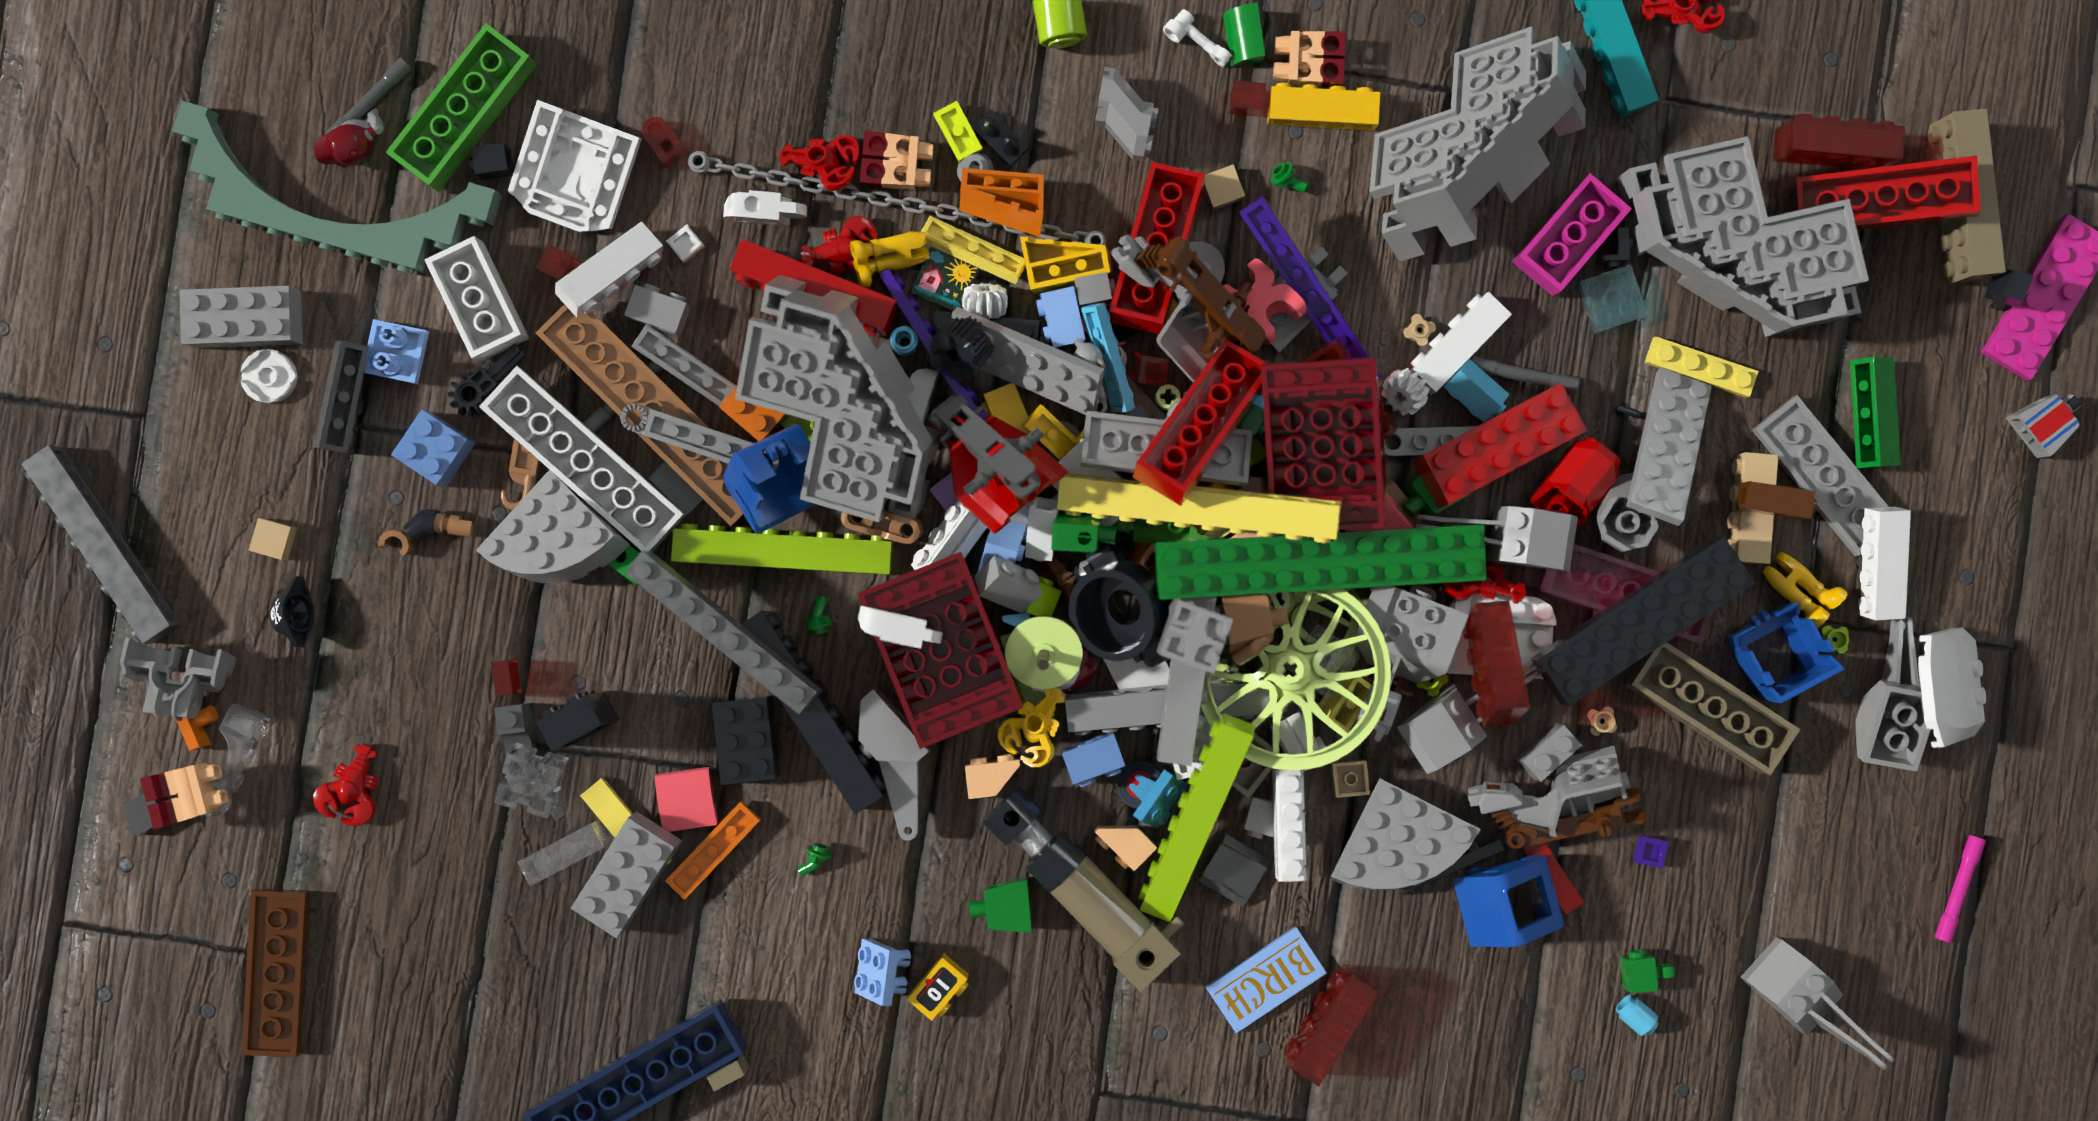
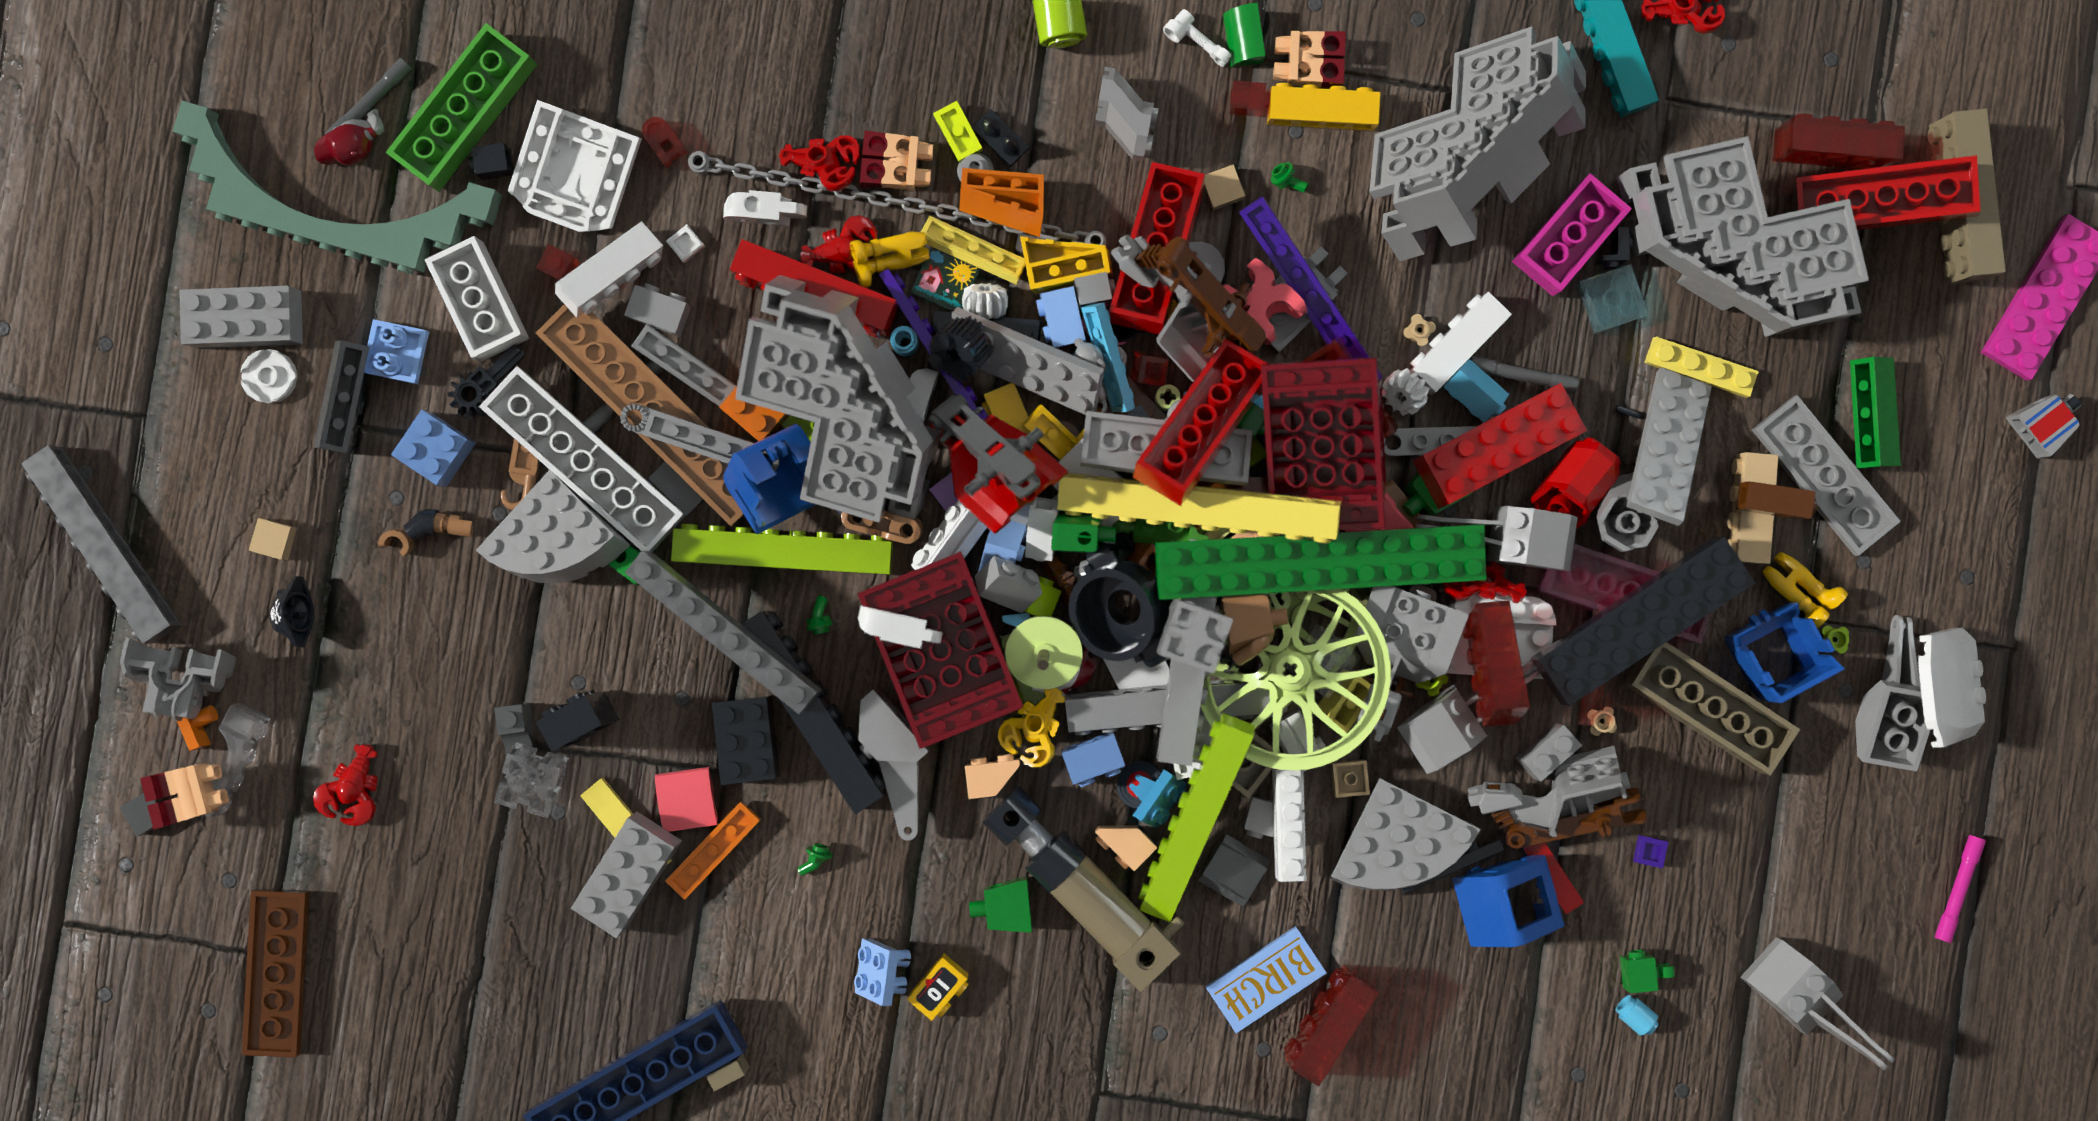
clear red piece [491,659,522,696] -> none
clear brick [517,820,610,886] -> none
white brick [1859,507,1911,620] -> none
black brick [1984,269,2034,311] -> none

